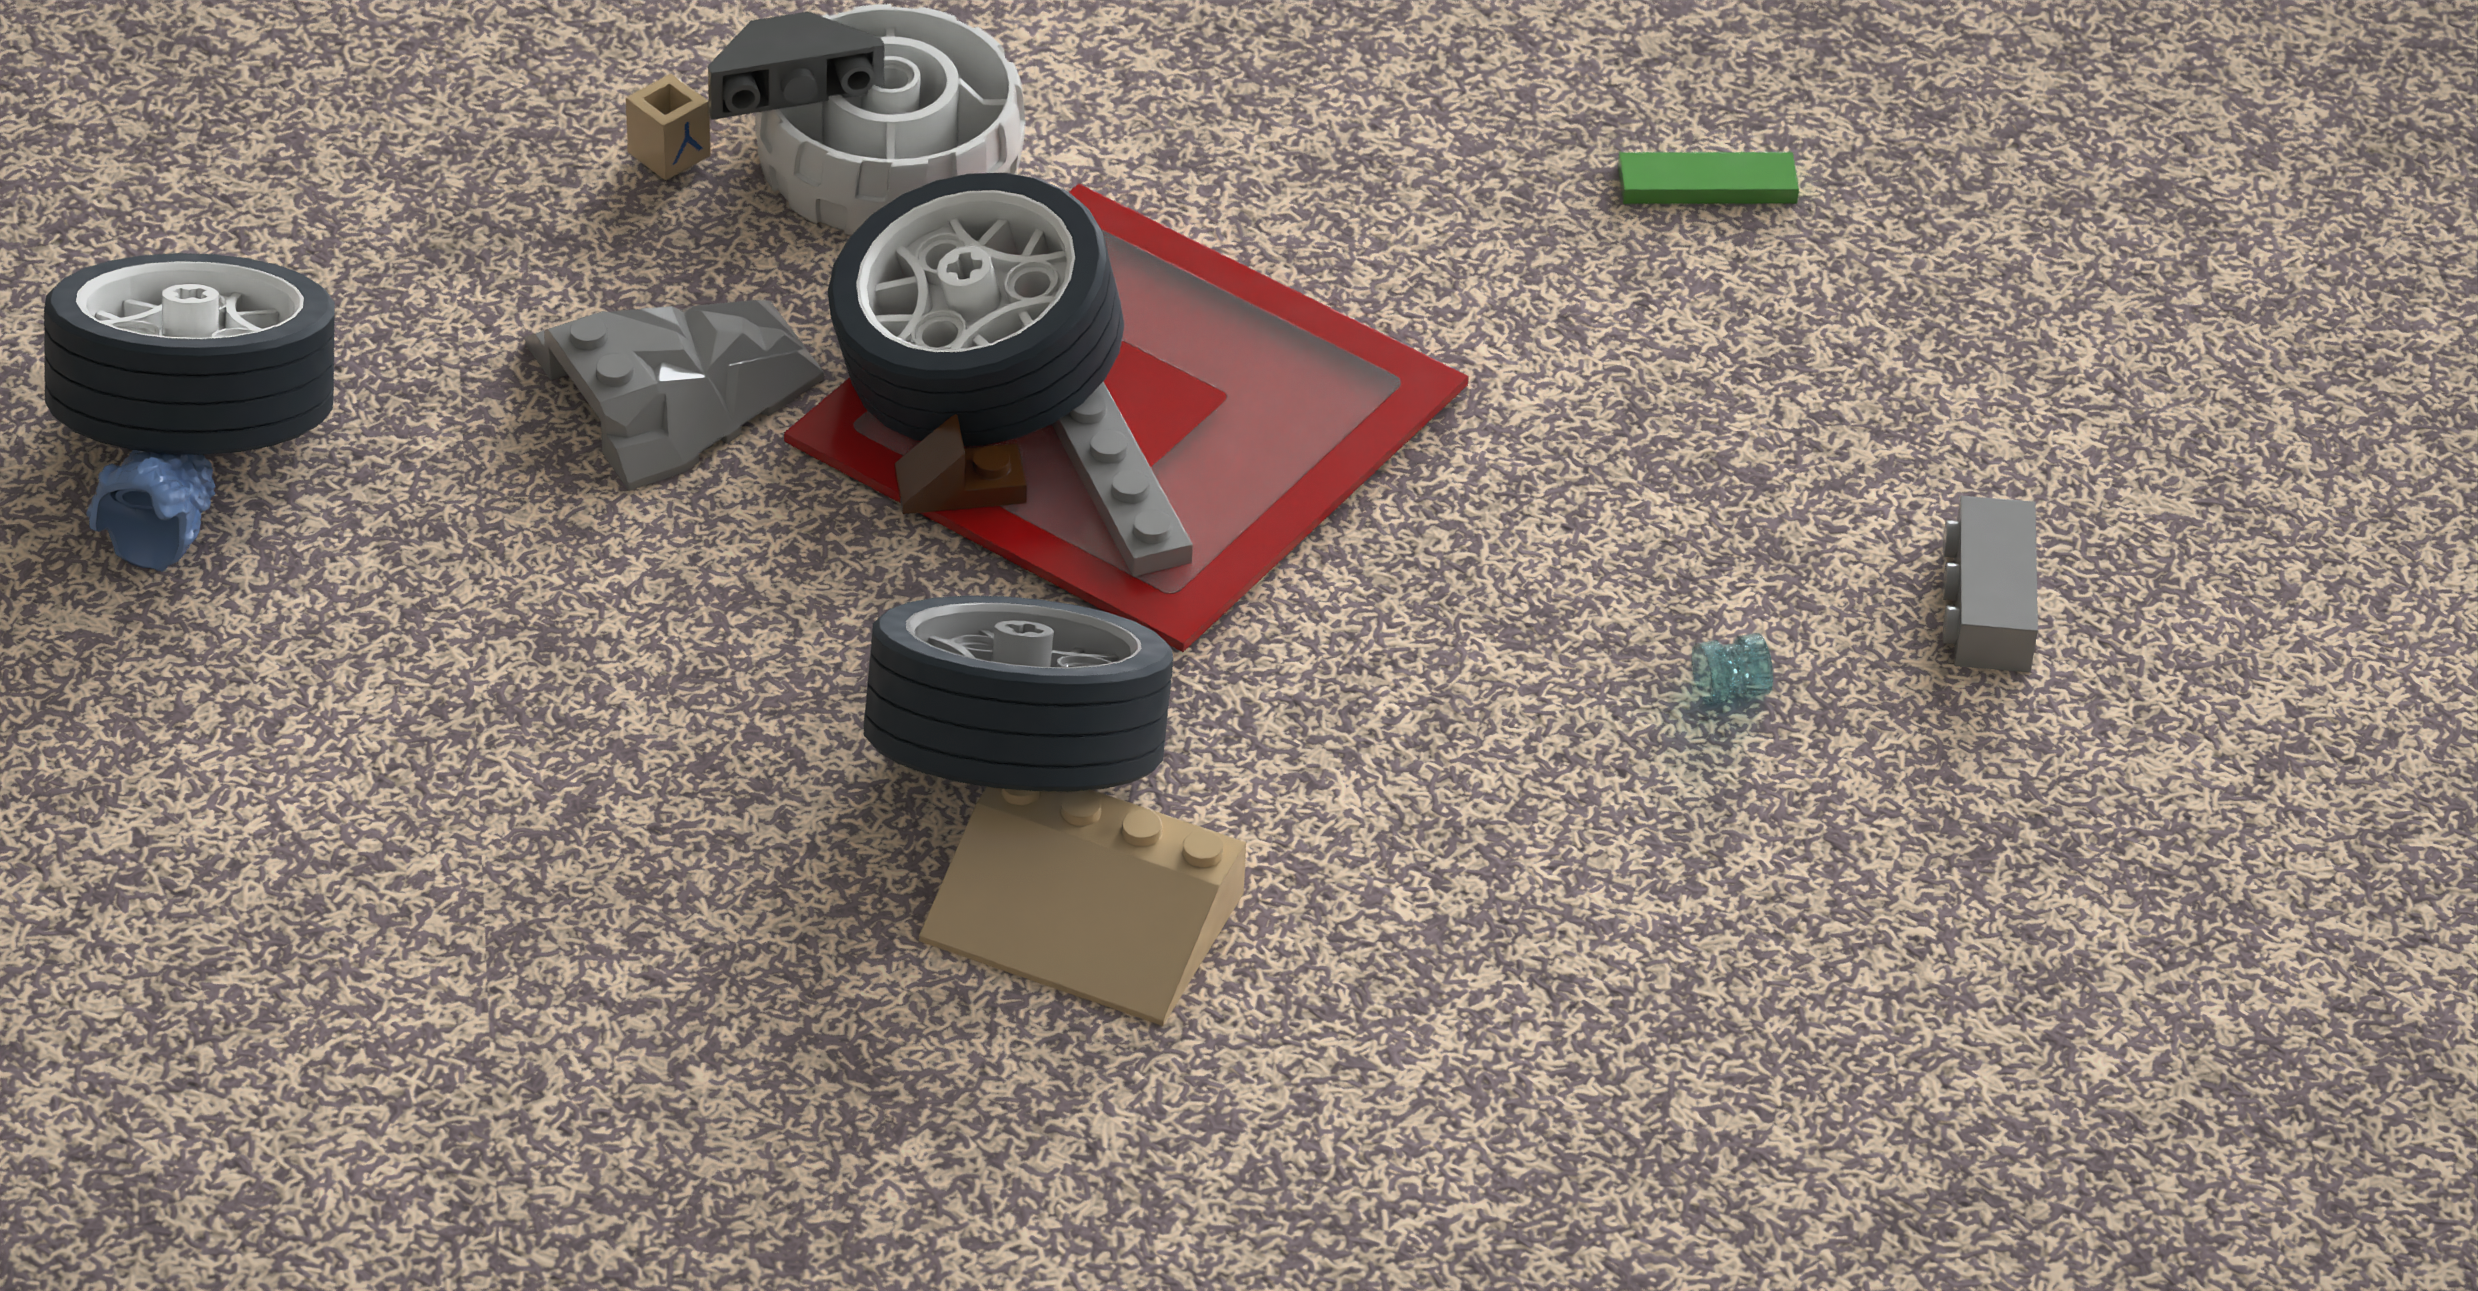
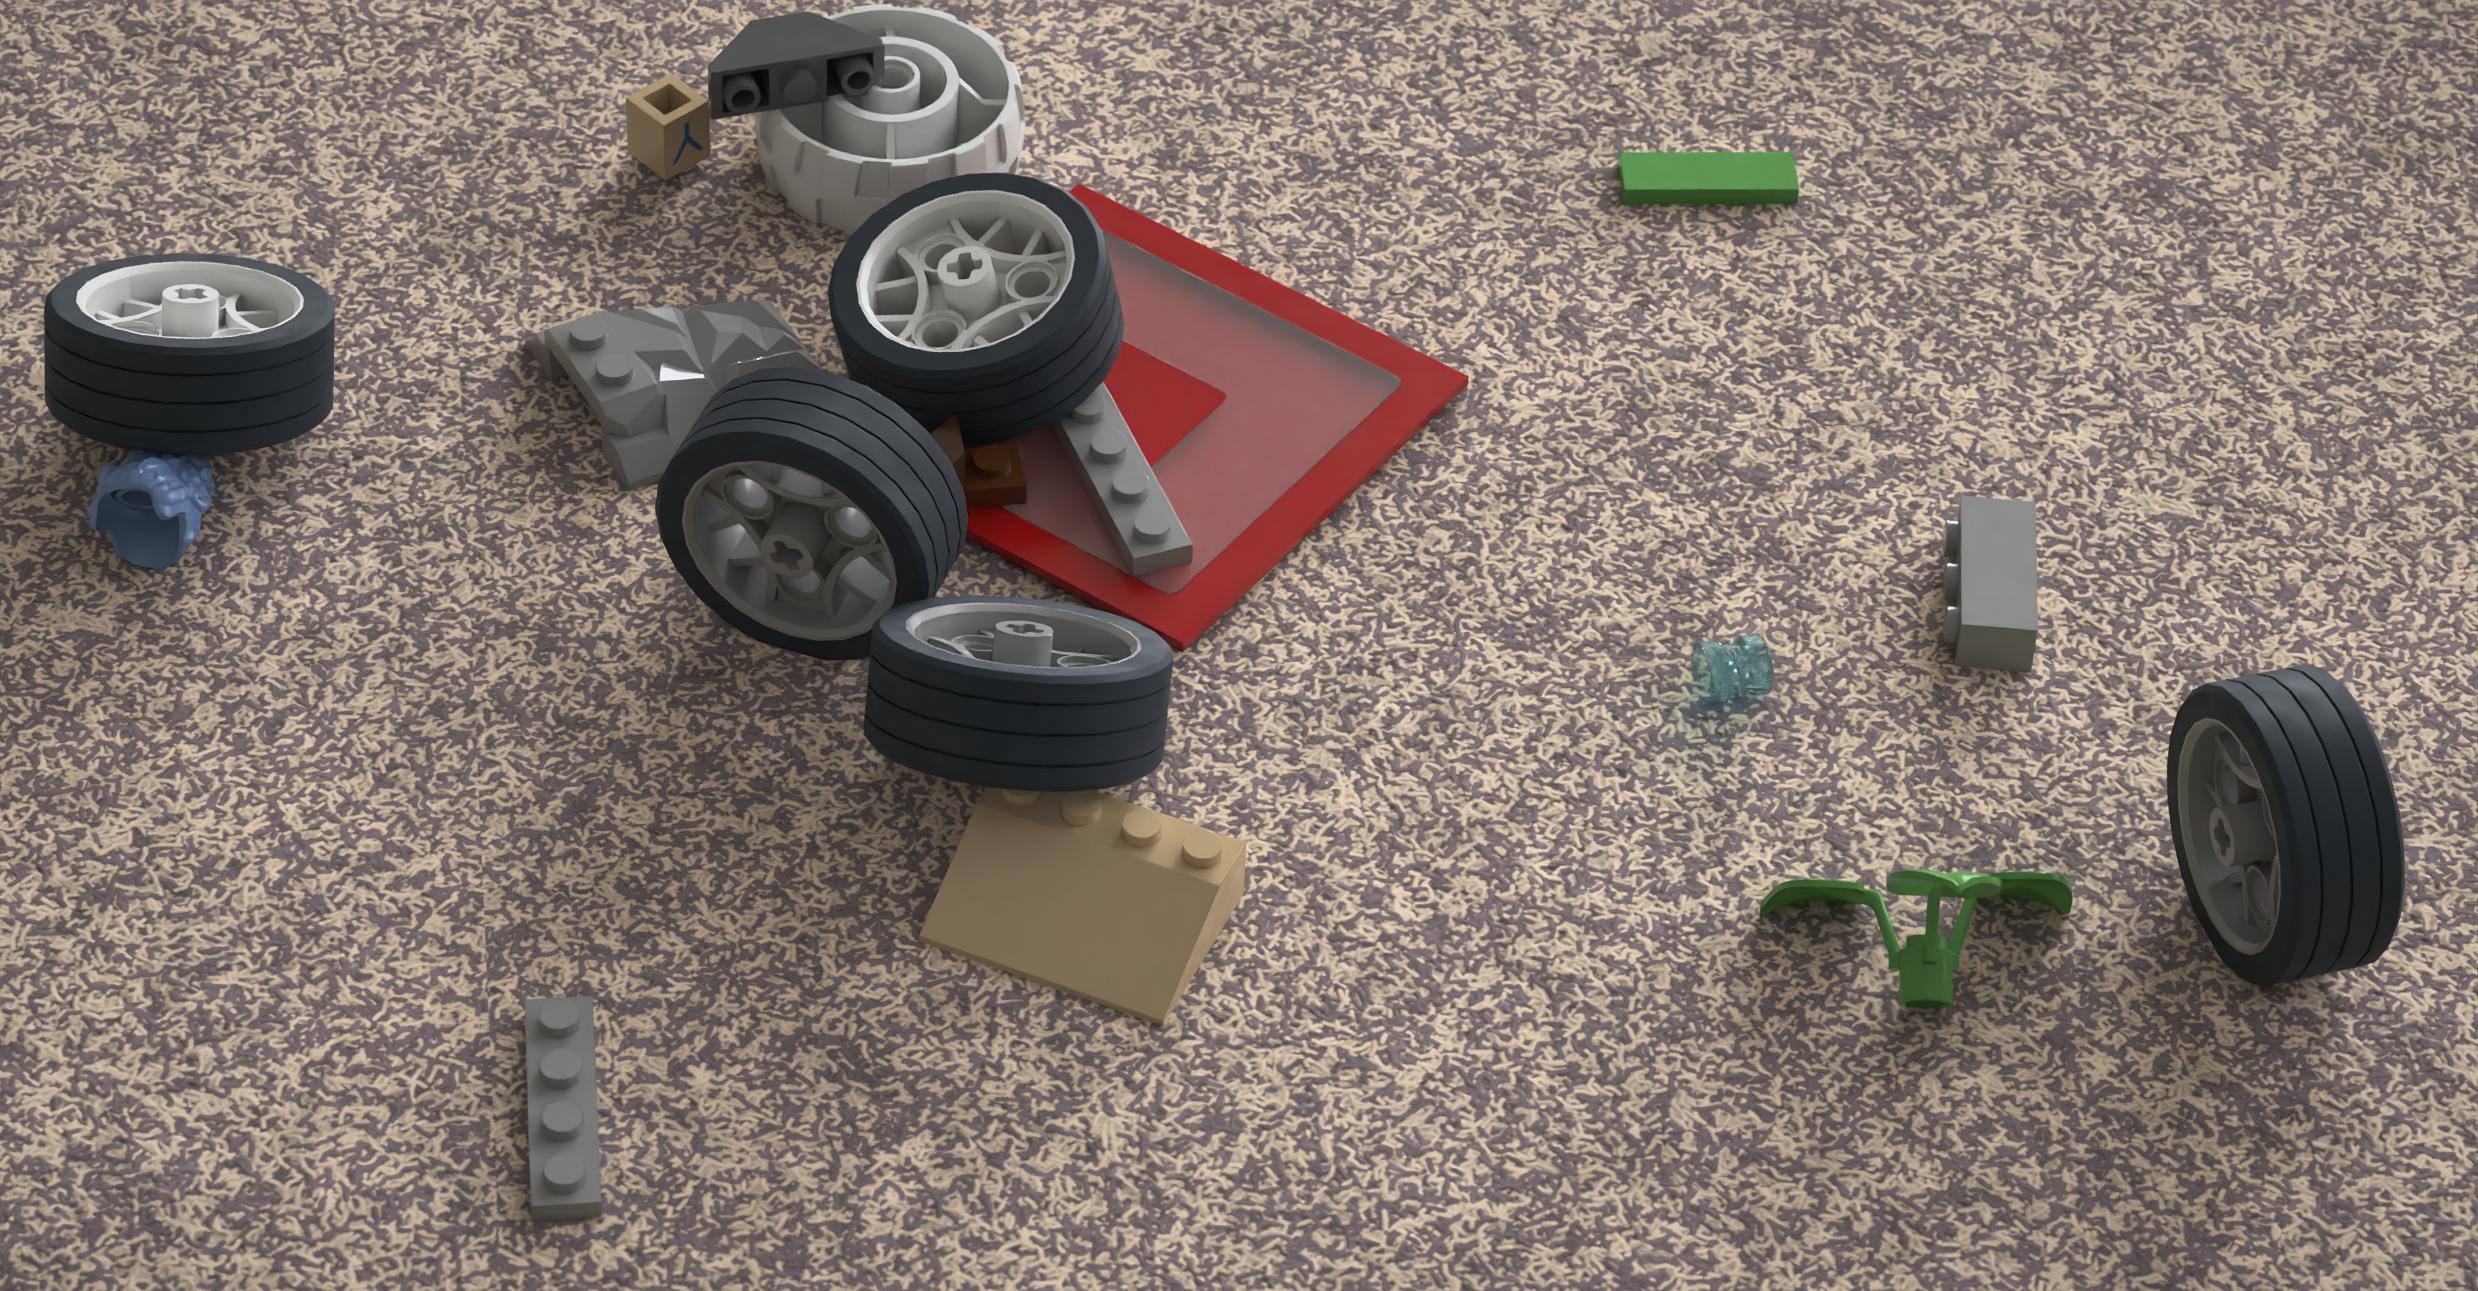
none -> light grey plate [524,996,602,1221]
none -> wheel [655,367,968,660]
none -> bright green plant [1759,869,2073,1008]
none -> black wheel [2167,664,2405,987]

